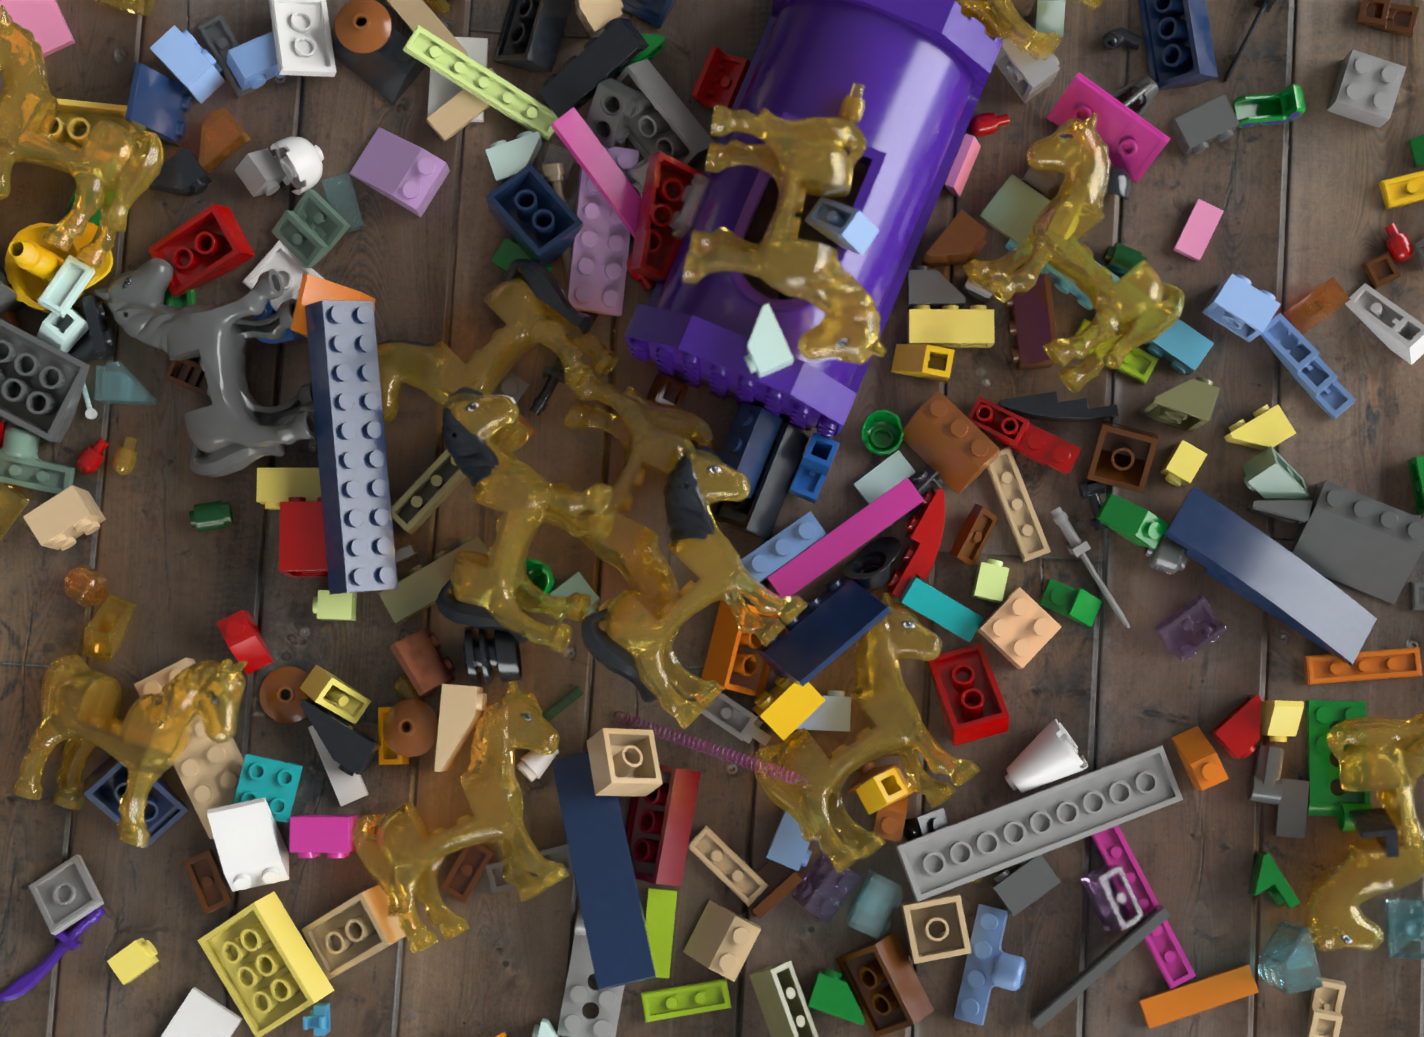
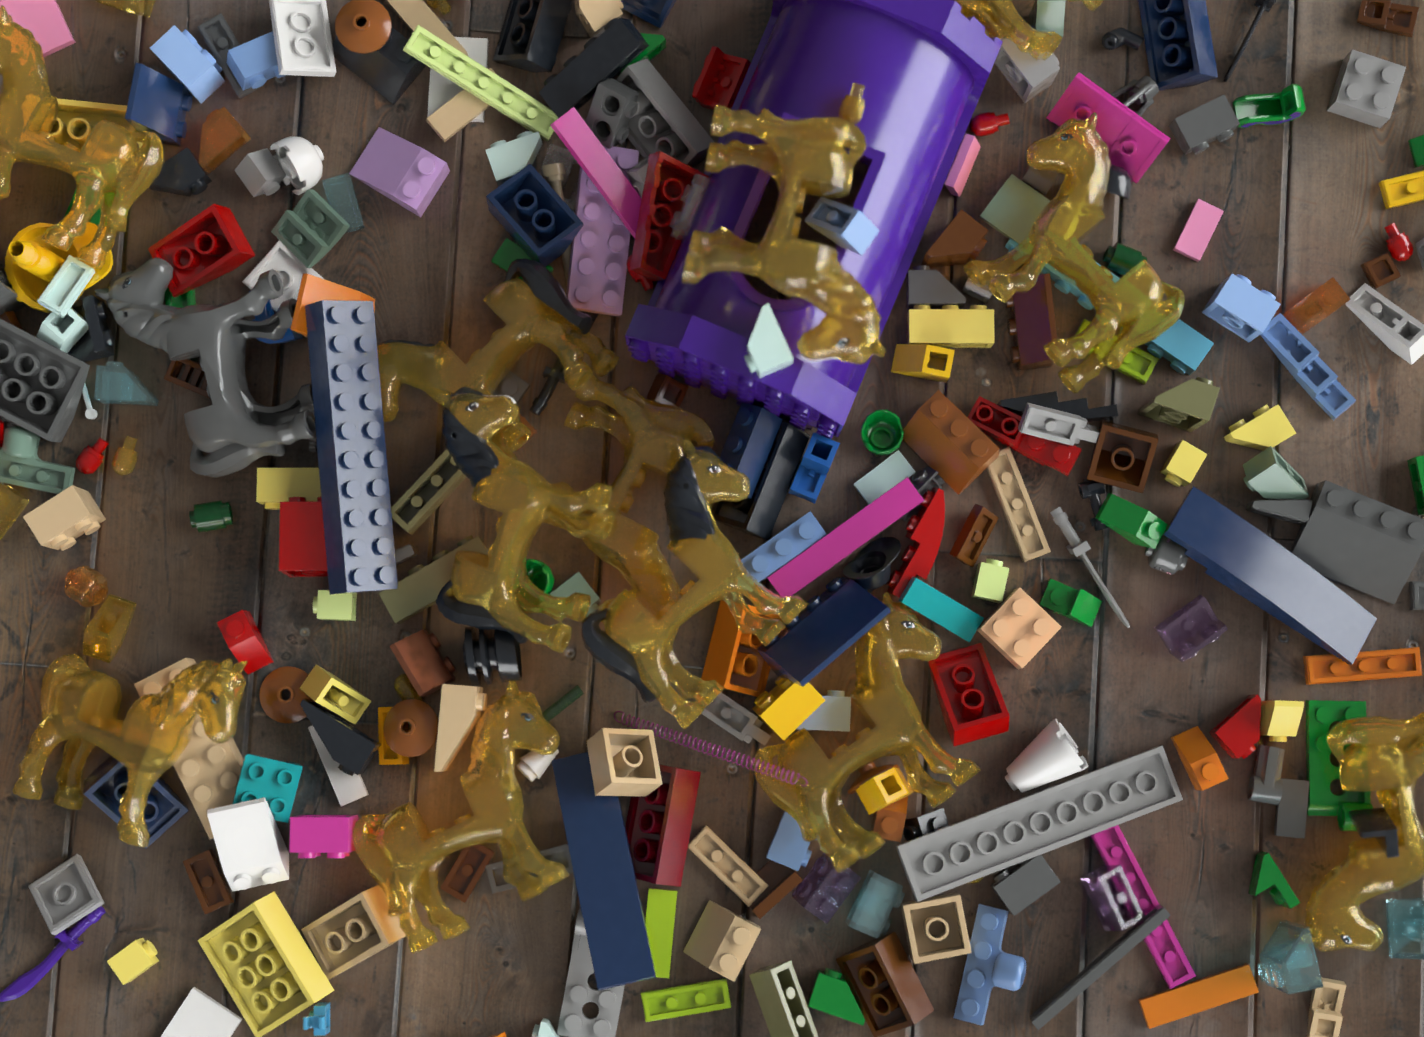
none -> light grey hinge [1018,402,1100,446]

